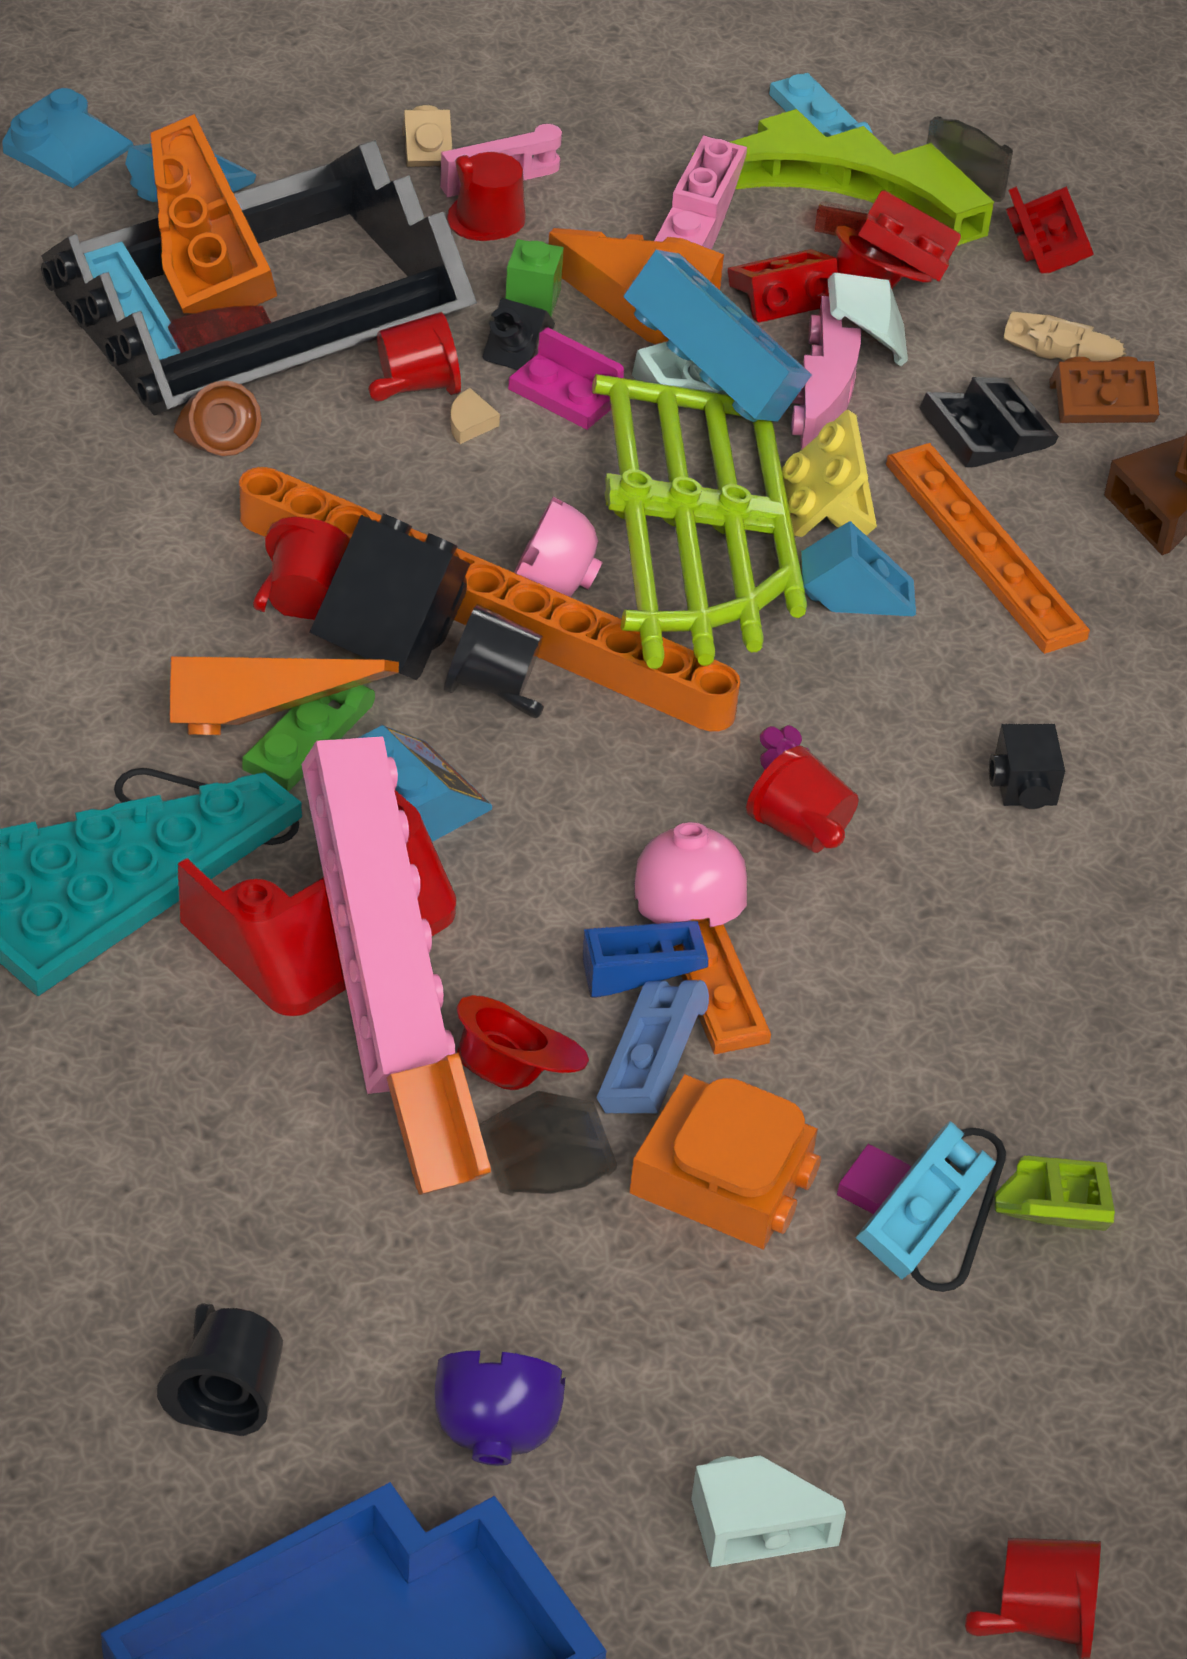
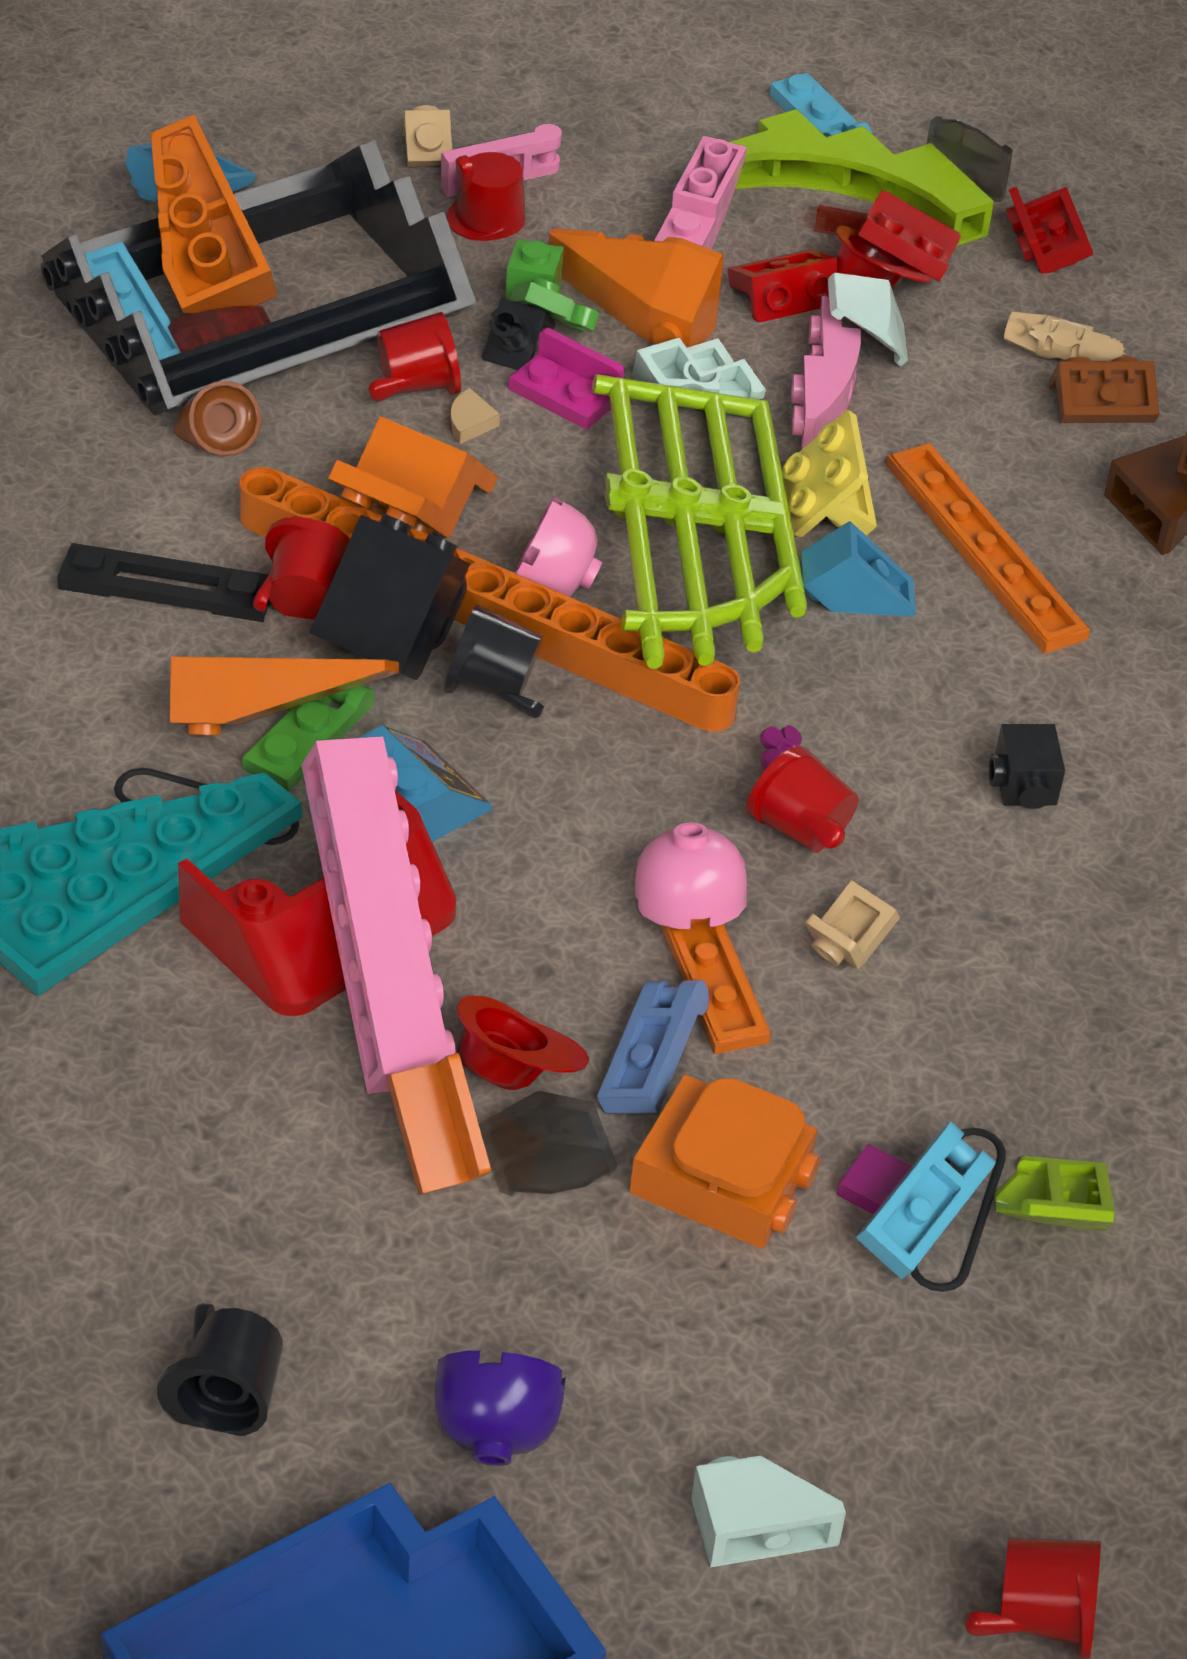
dark azure slope [2,88,133,188] -> none
blue slope [583,921,709,998] -> none
dark azure brick [623,249,812,422] -> none
black slope [919,377,1059,467] -> none
none -> black container [57,543,270,622]
none -> orange bracket [328,416,498,538]
none -> bright green plate [509,278,600,332]
none -> tan bracket [805,880,900,969]

